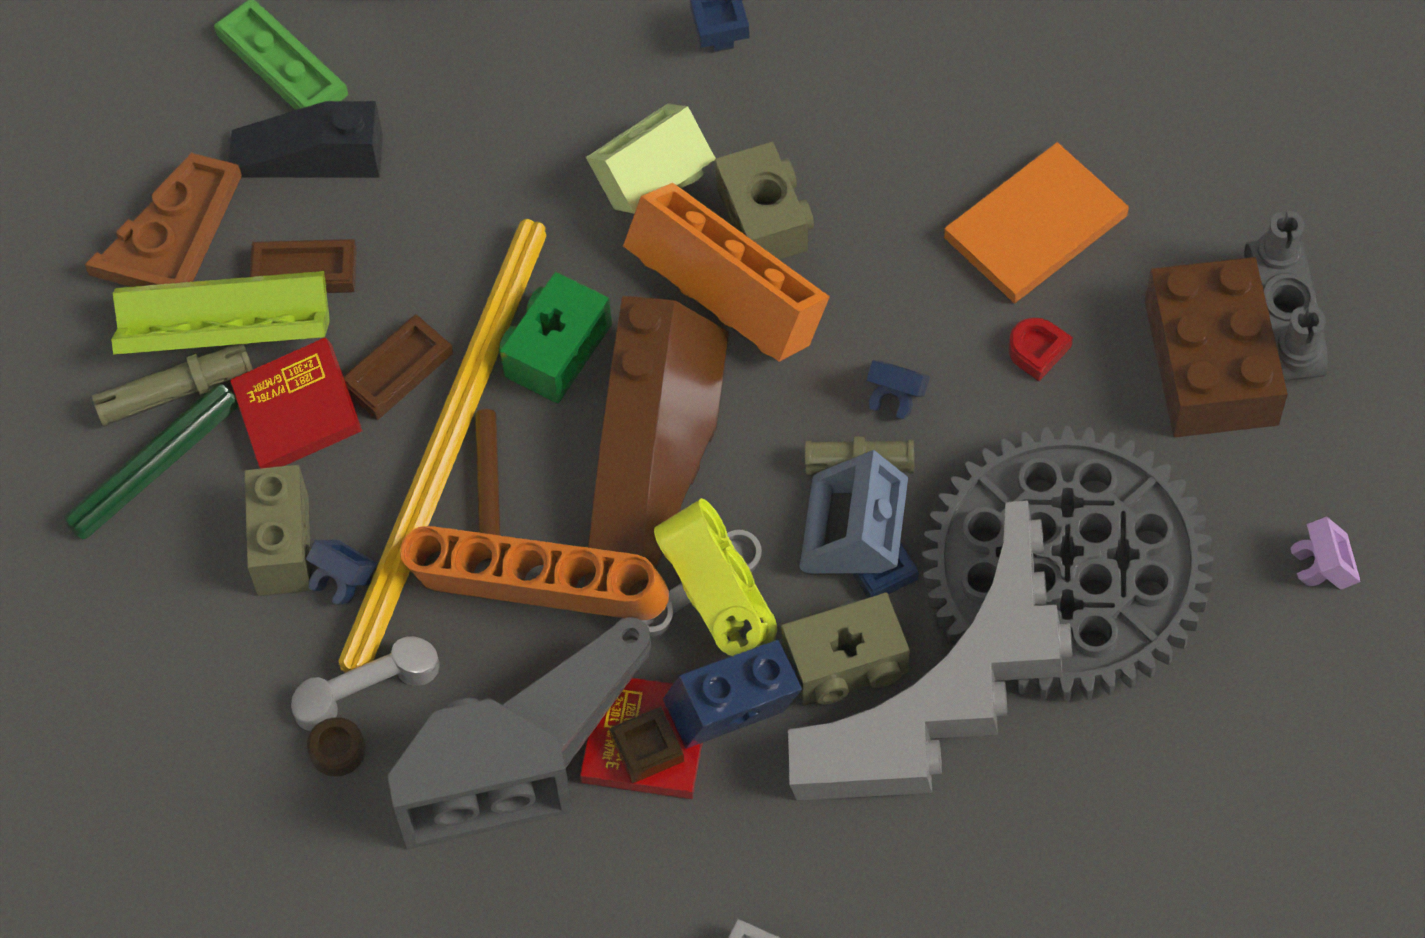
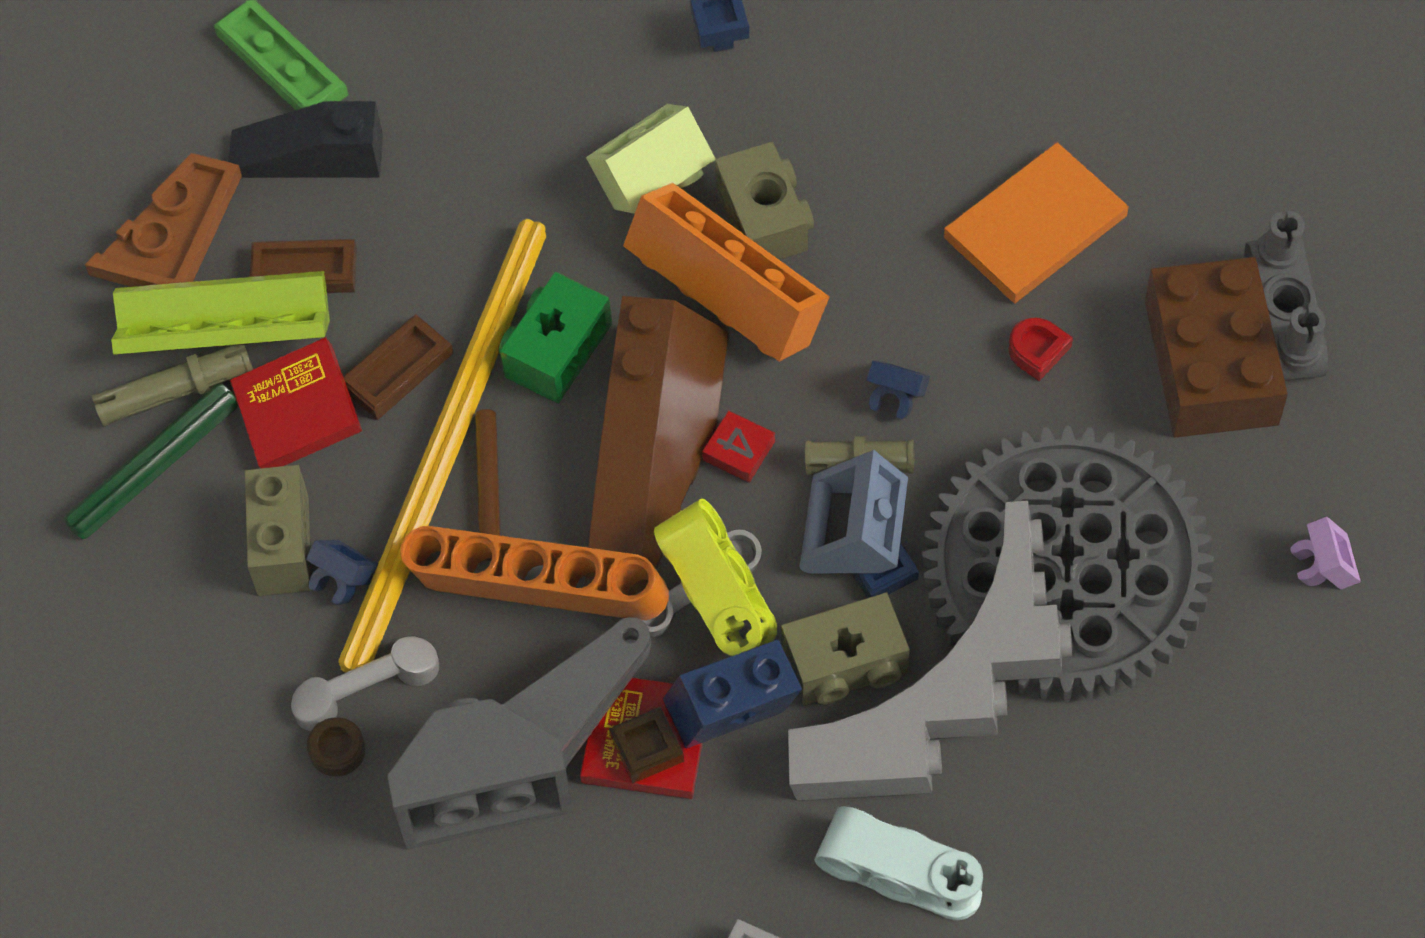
none -> red tile [702,410,775,483]
none -> light aqua piece [814,806,983,921]

